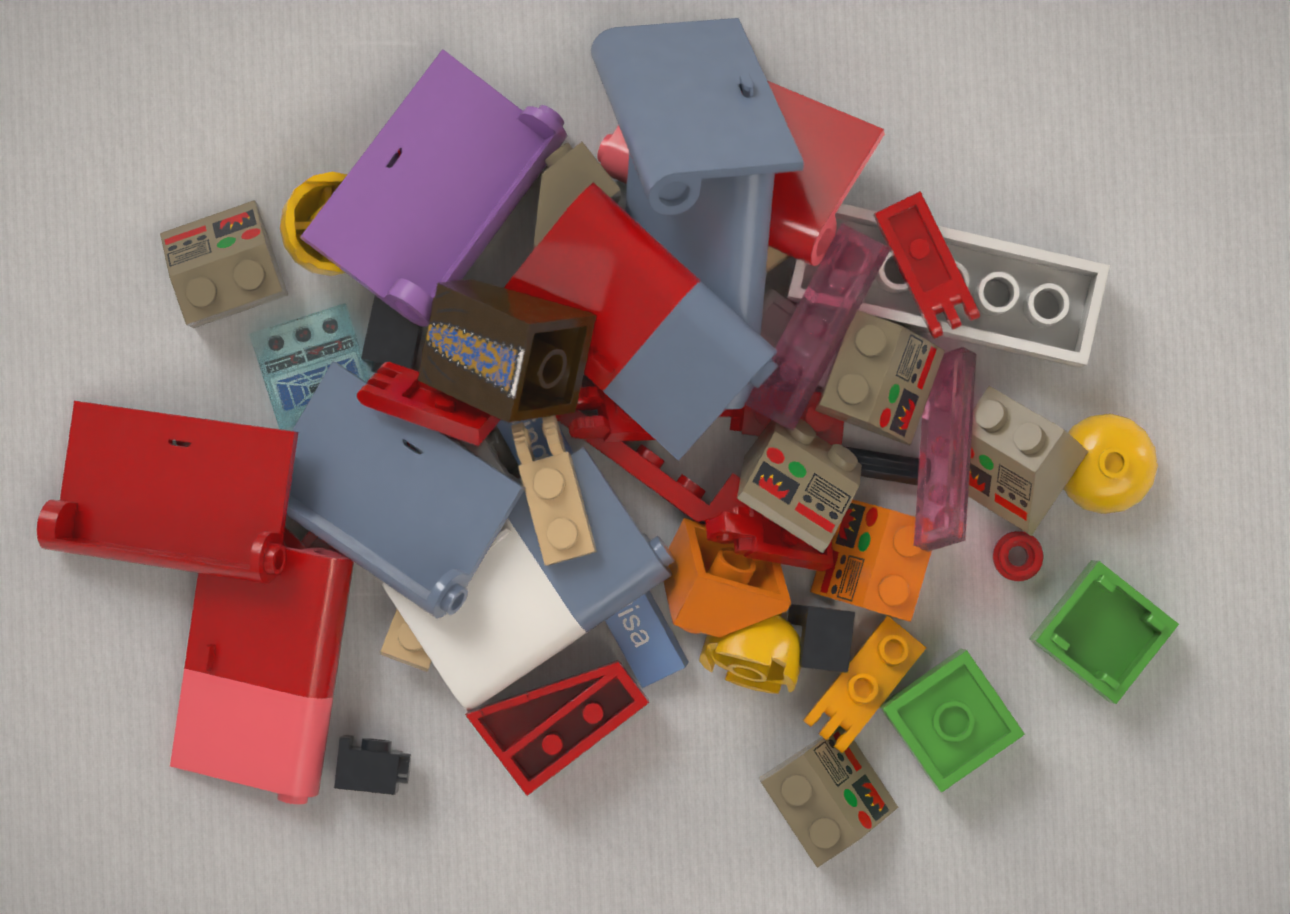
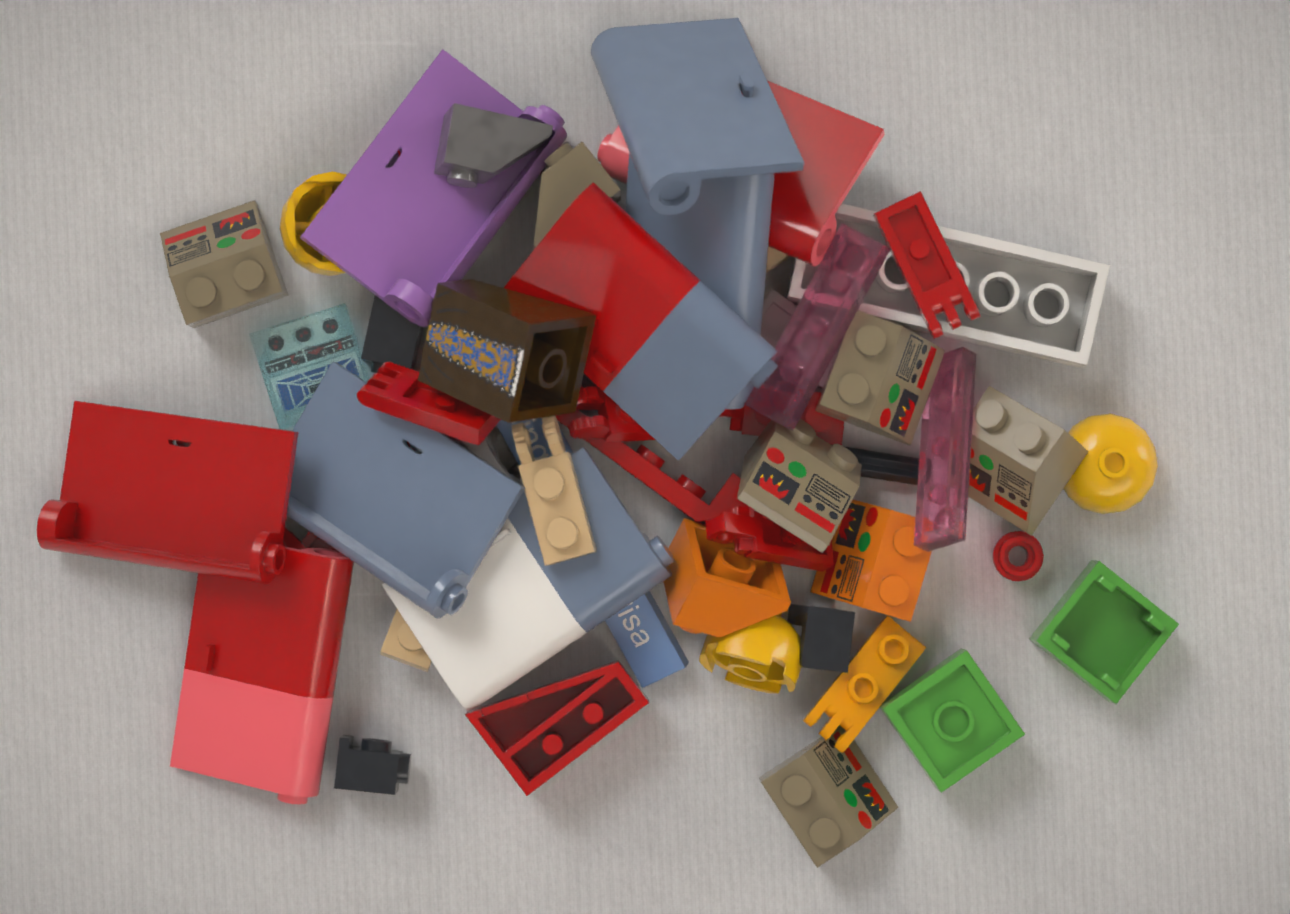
none -> flat silver slope [434,103,553,188]

